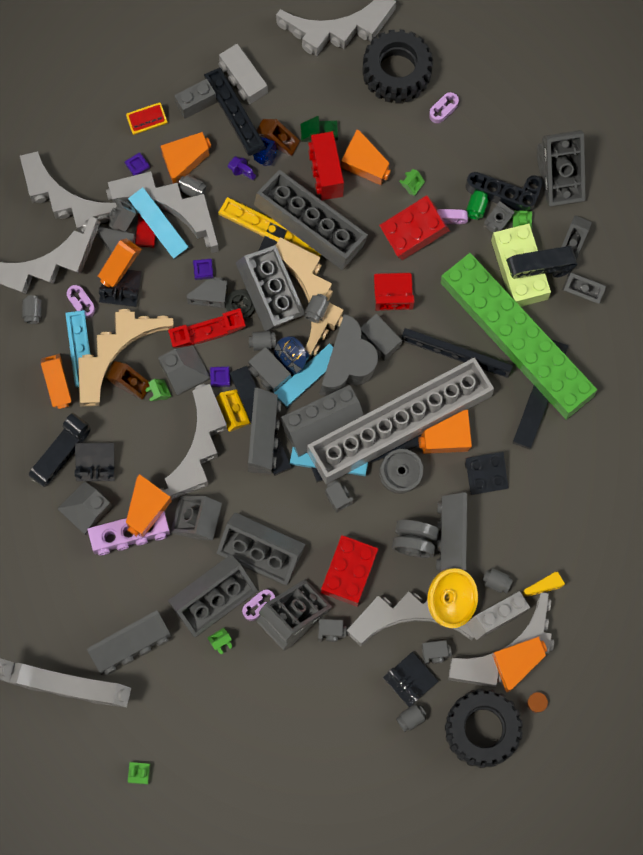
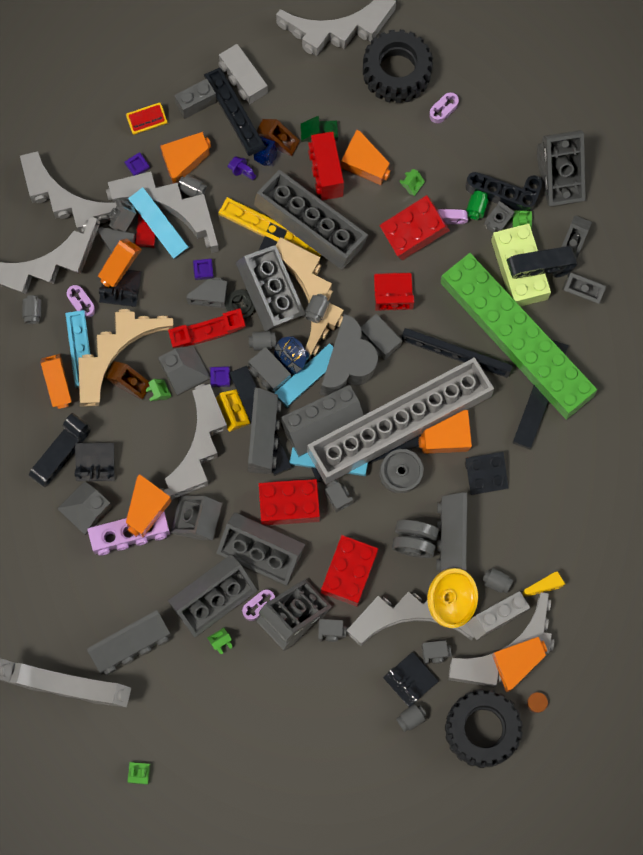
none -> red brick [259,479,320,526]

